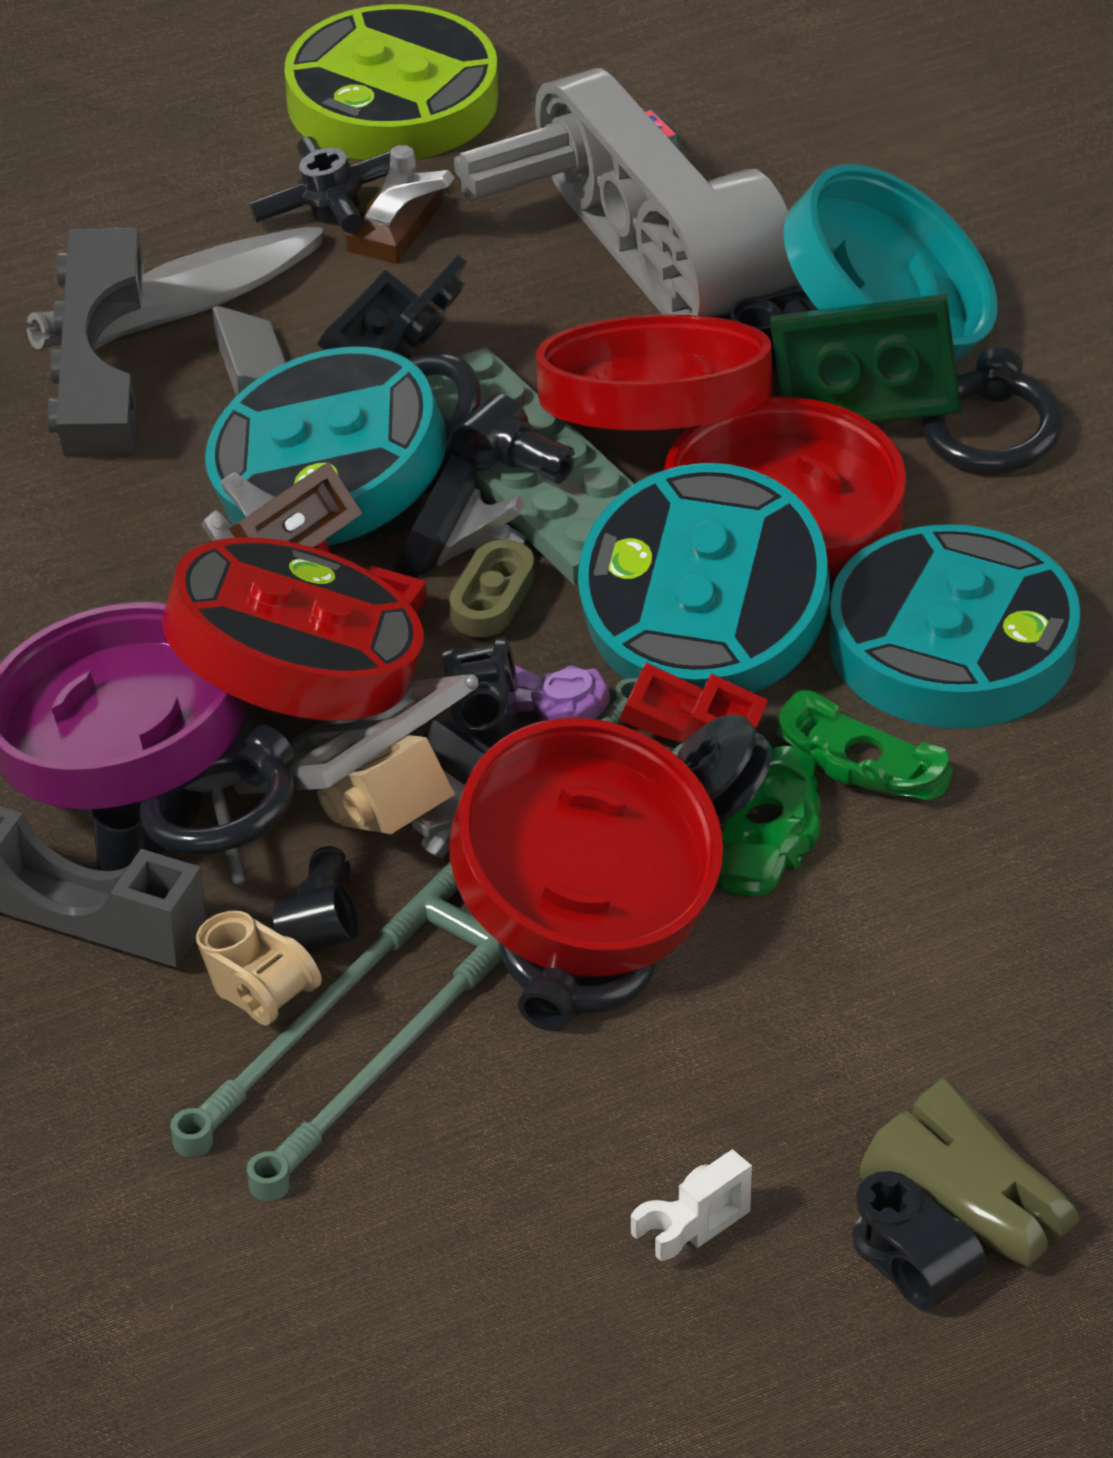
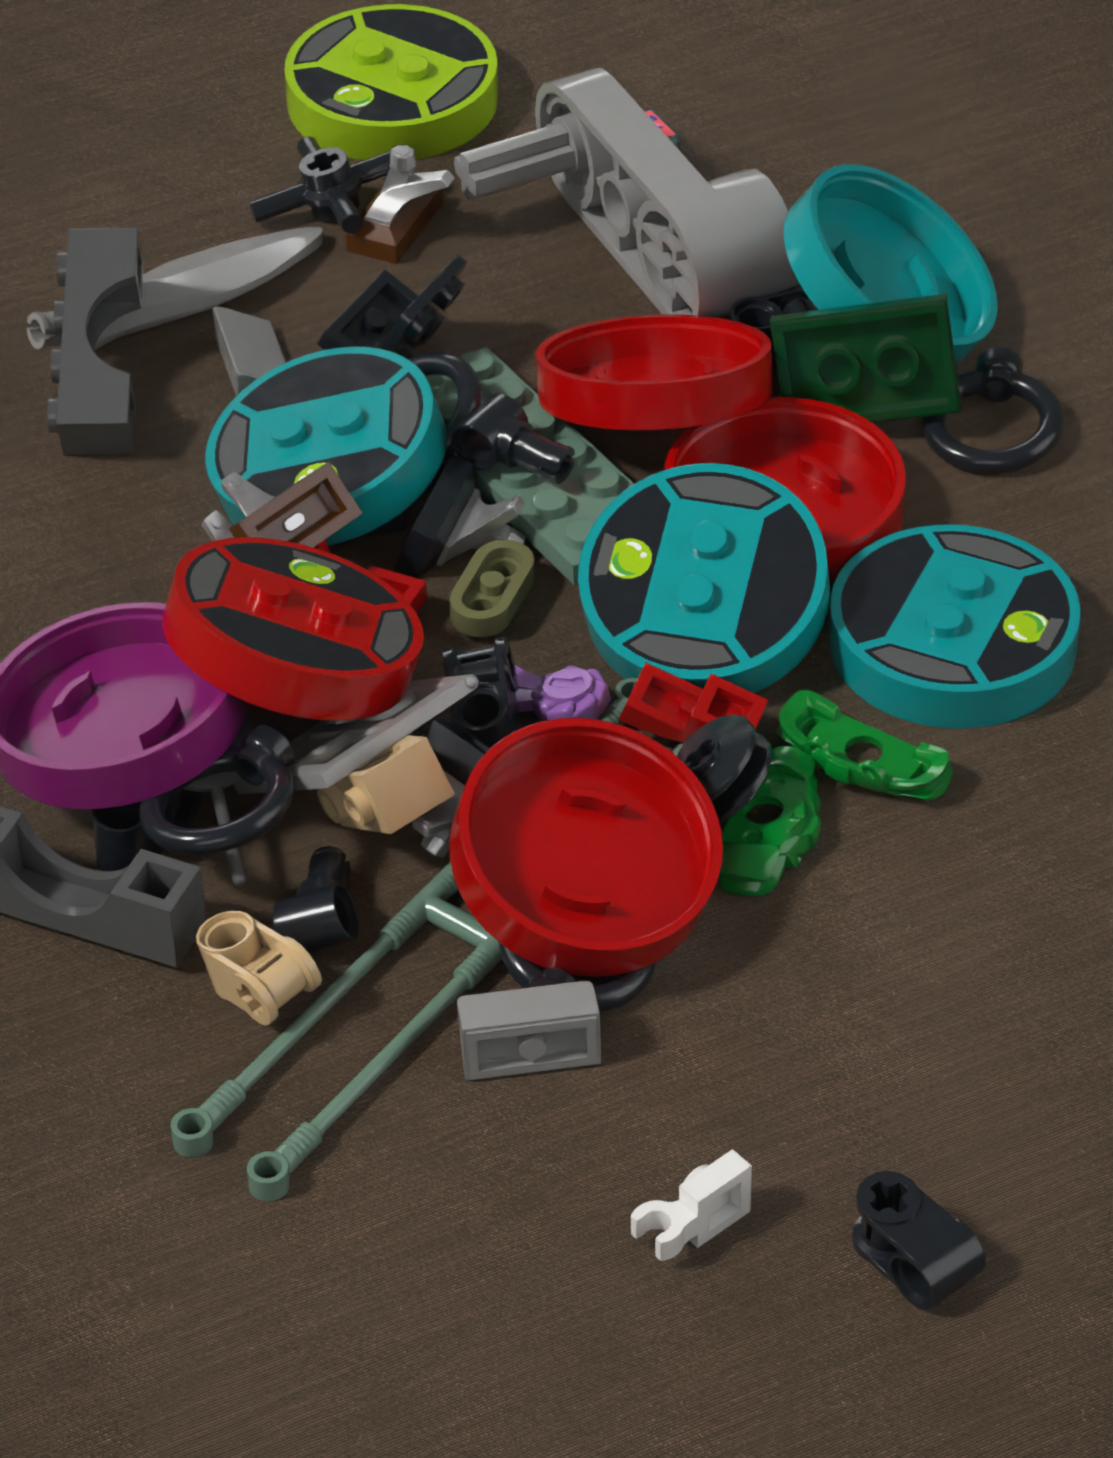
olive piece [859,1078,1079,1268] -> none
none -> light grey slope [457,981,601,1081]

